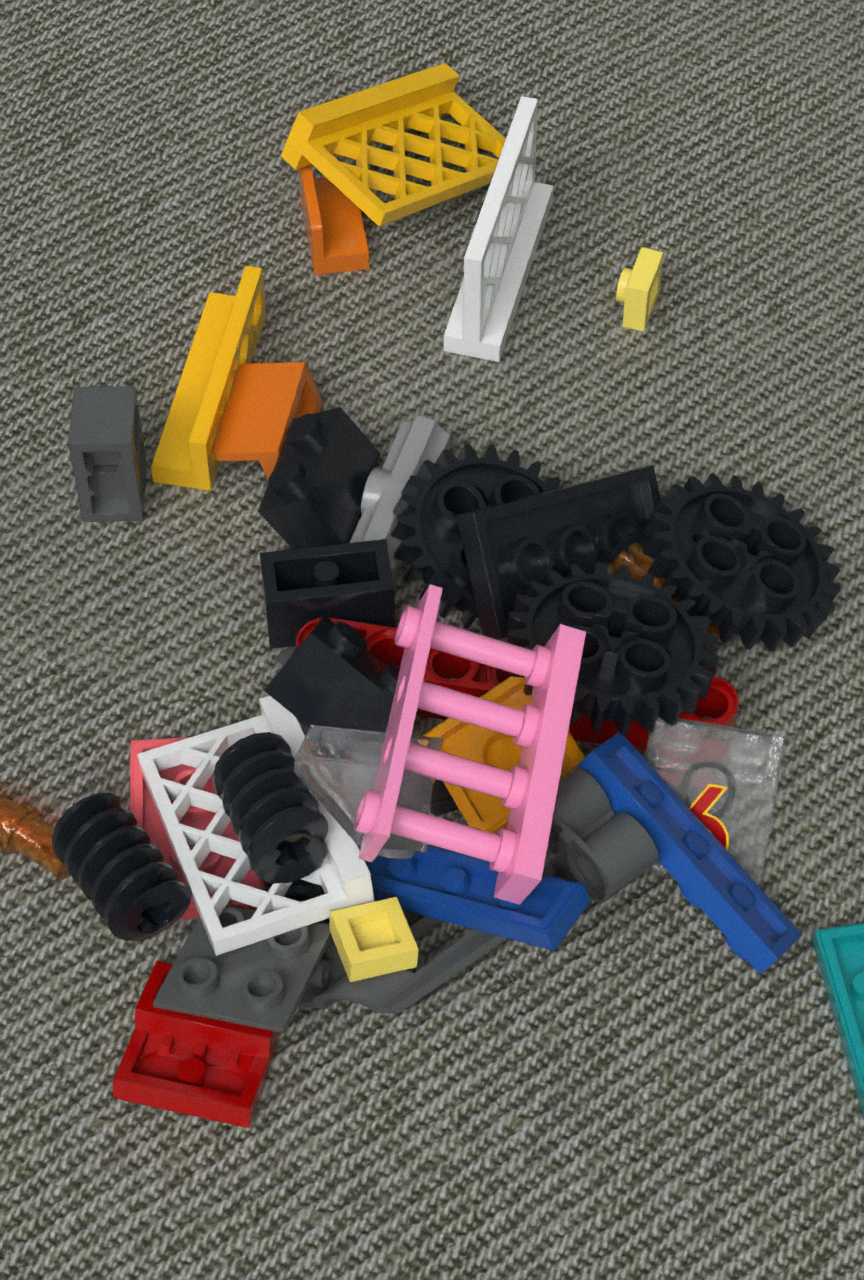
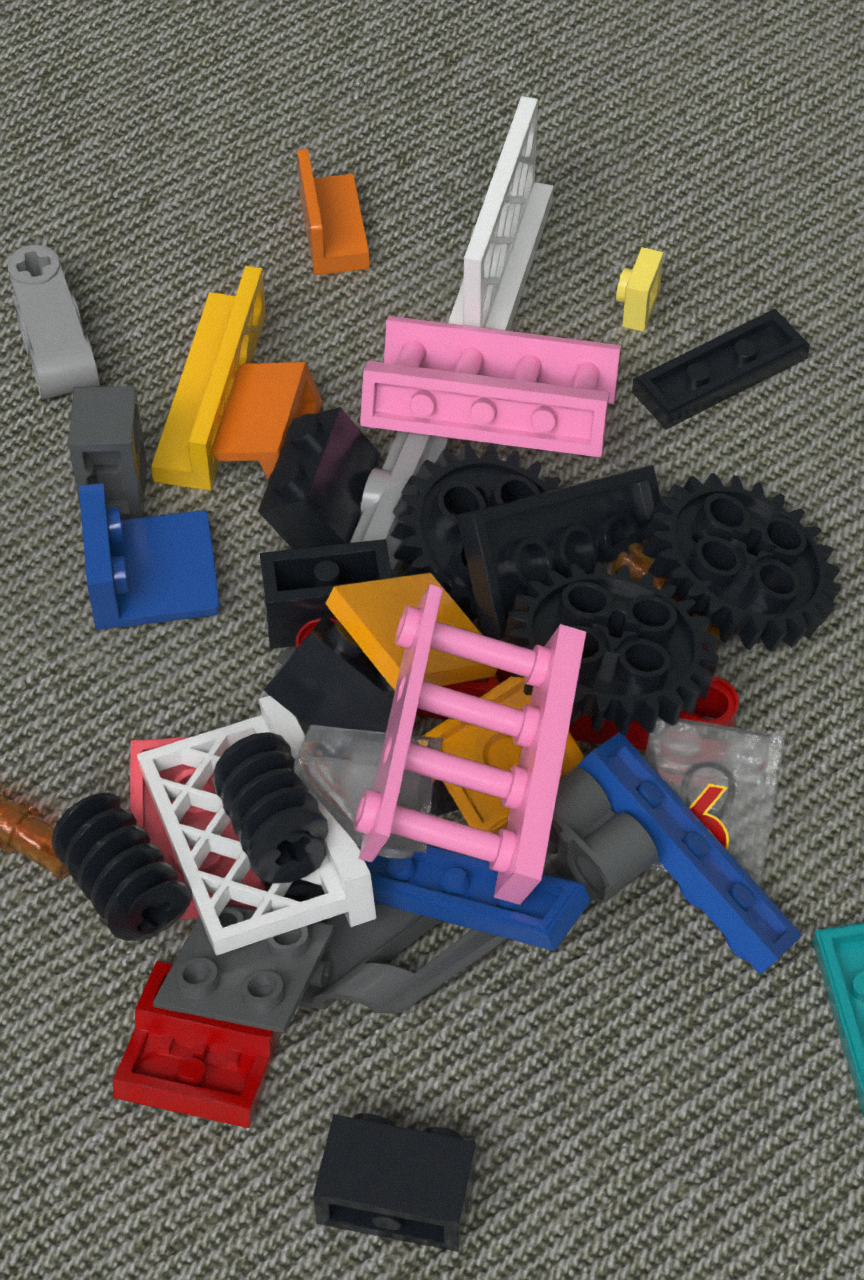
yellow fence [281,63,506,227] -> none
light yellow plate [329,897,419,982] -> none
none -> light grey piece [8,244,100,400]
none -> blue bracket [78,483,220,630]
none -> black brick [313,1113,476,1252]
none -> light orange tile [325,573,498,691]
none -> bright pink fence [360,316,621,457]
none -> black tile [632,309,810,430]

